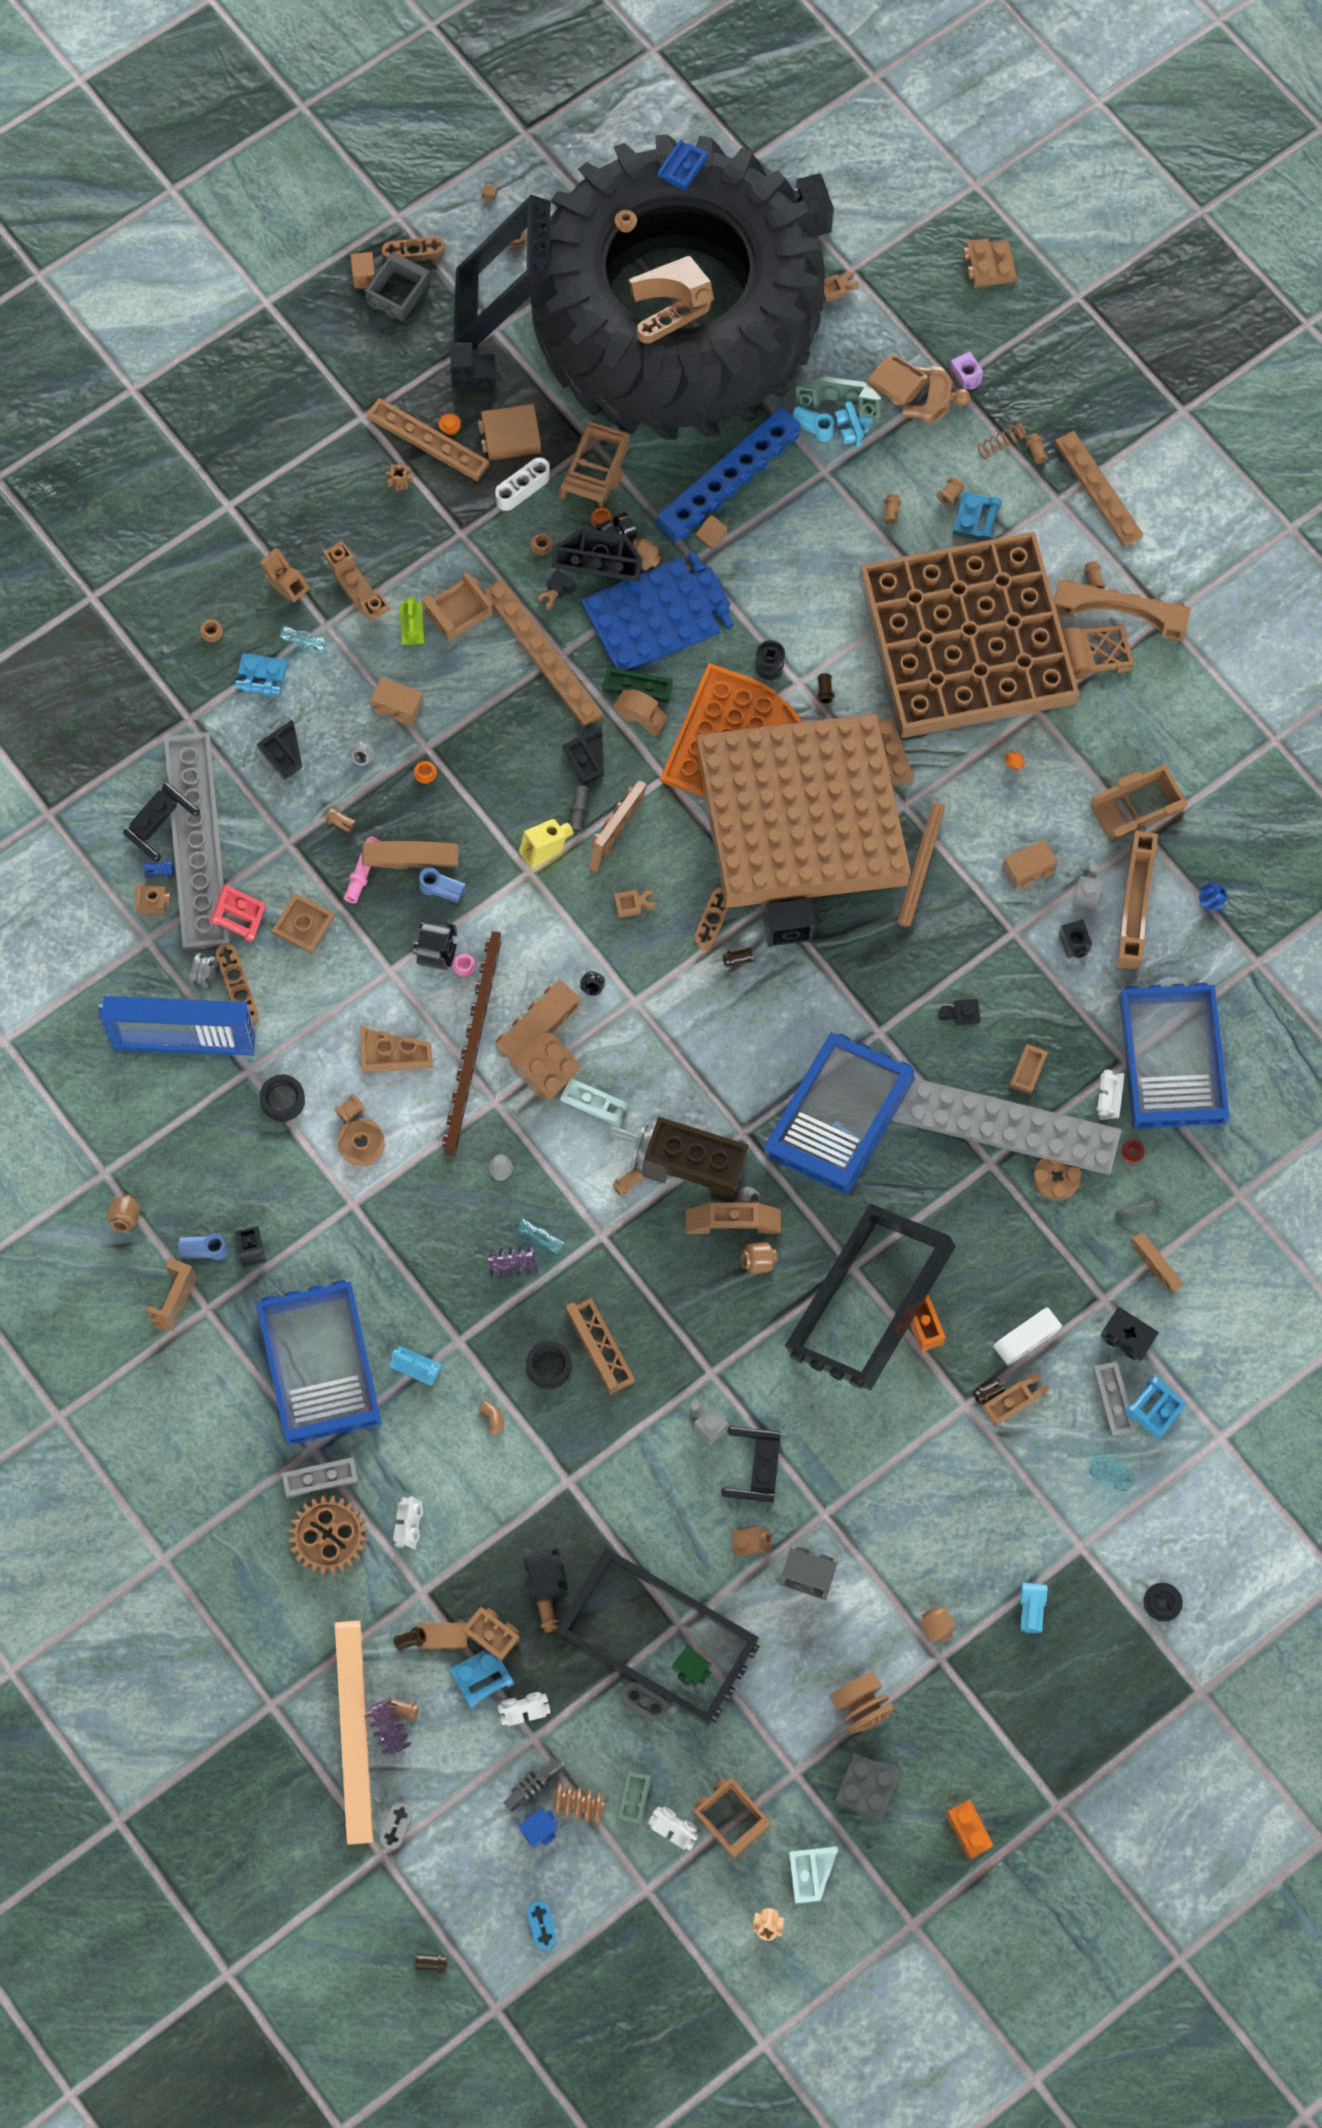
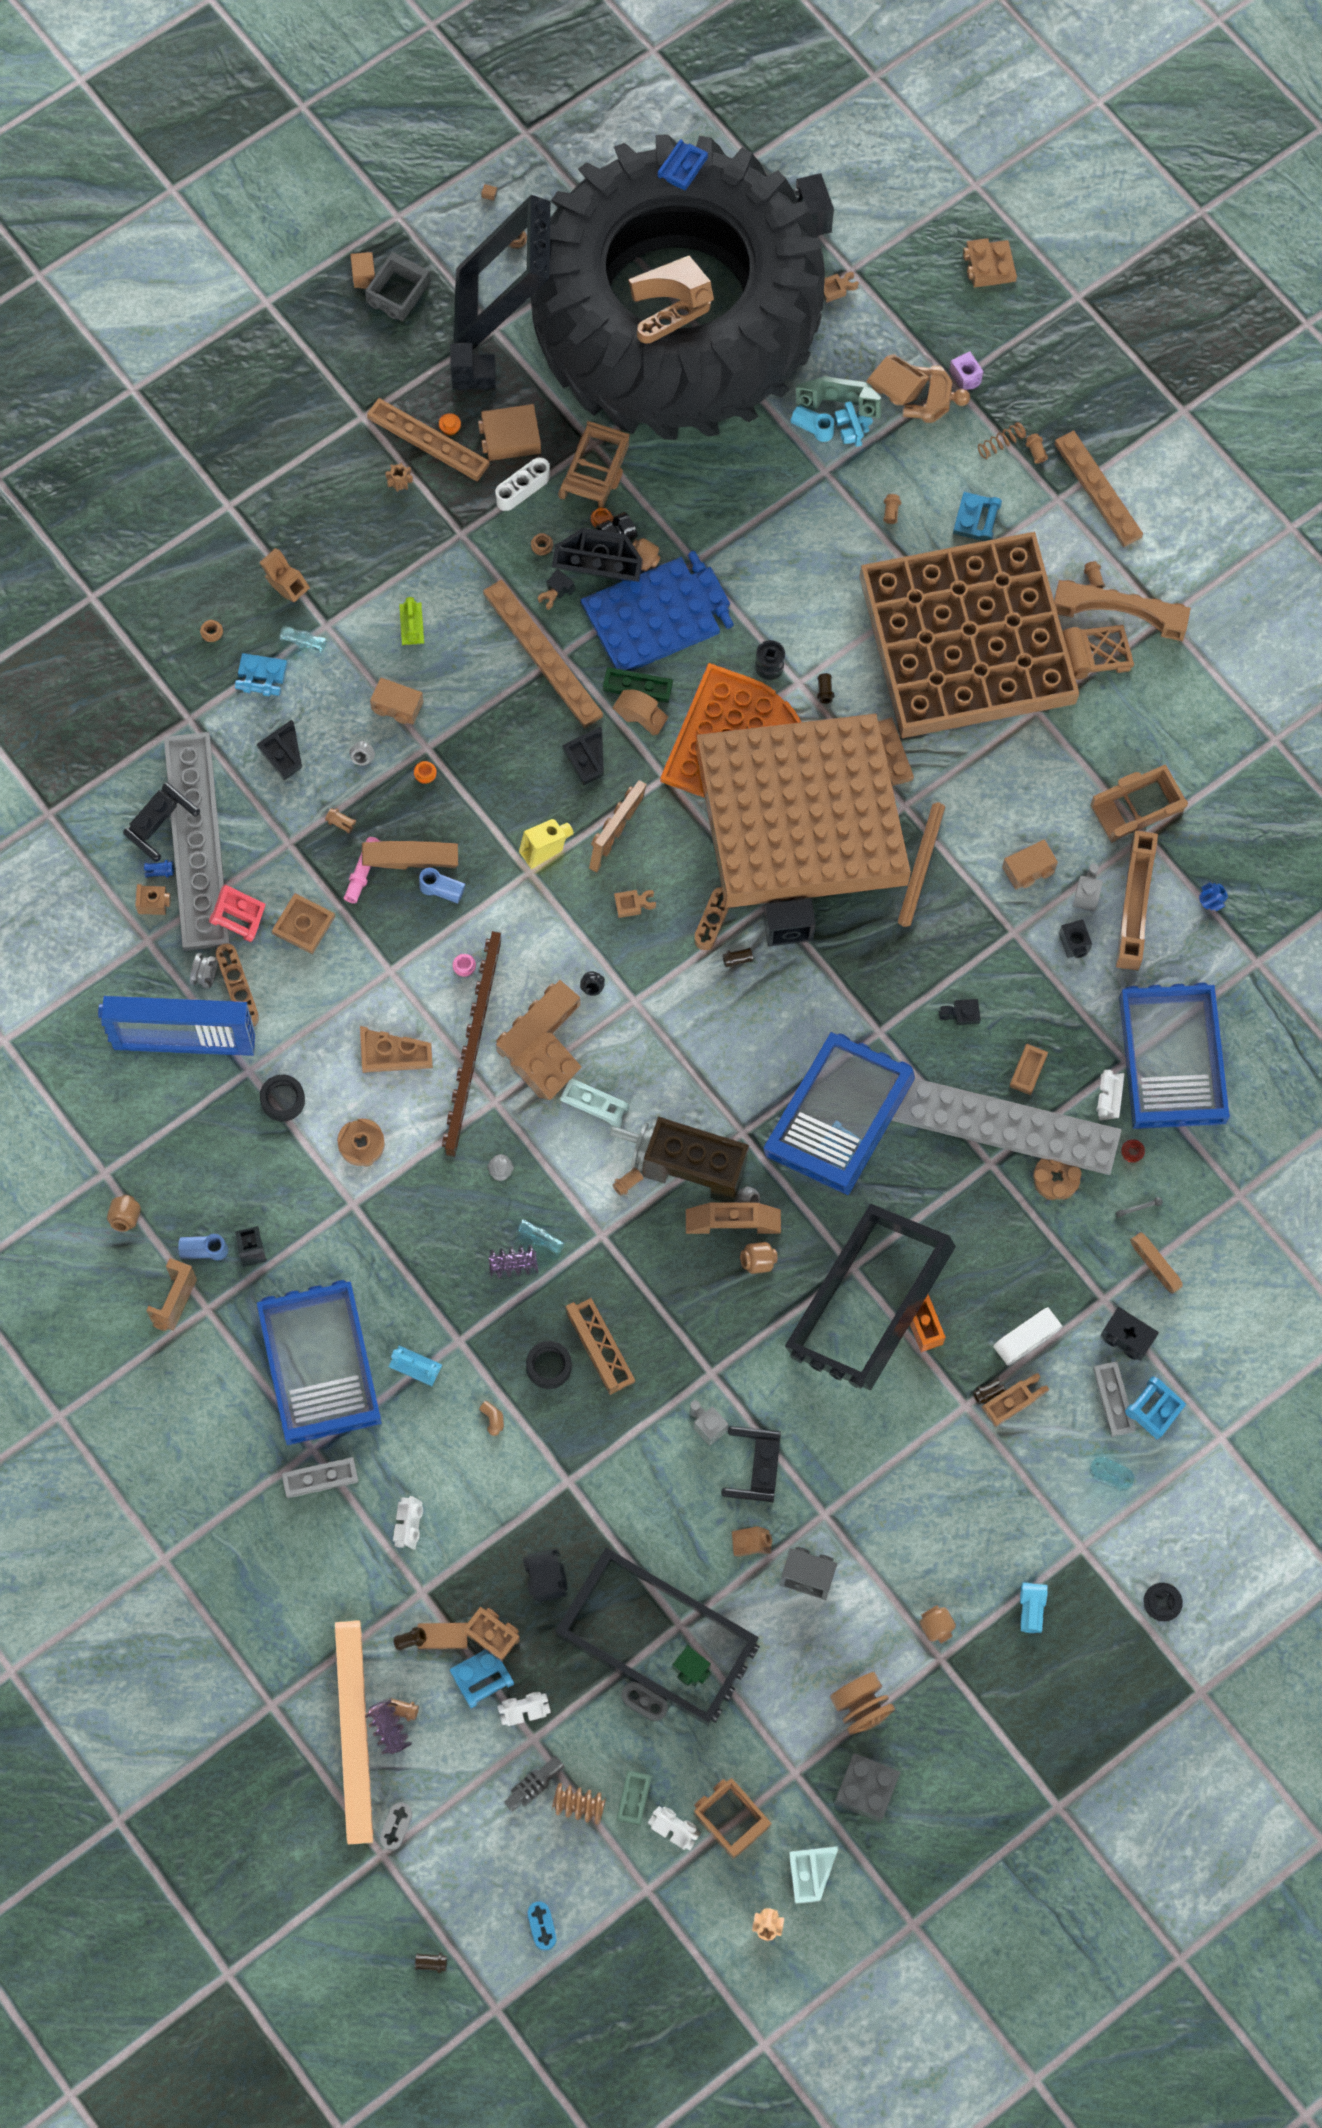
medium nougat gear [288,1496,368,1576] -> none
medium nougat slope [323,541,391,621] -> none
medium nougat bush [334,1094,365,1124] -> none
medium nougat beam [382,237,445,262] -> none
black brick [413,920,457,970] -> none
medium nougat panel [422,572,493,642] -> none
blue brick [518,1808,559,1849] -> none
medium nougat pin [537,1600,560,1633] -> none
flat silver pin [570,786,589,834] -> none
medium nougat plate [615,210,637,232] -> none
blue brick [656,407,801,543] -> none
medium nougat slope [696,515,727,550] -> none
medium nougat bush [936,477,965,507] -> none
orange brick [945,1800,993,1860] -> none
orange plate [1003,751,1026,771] -> none

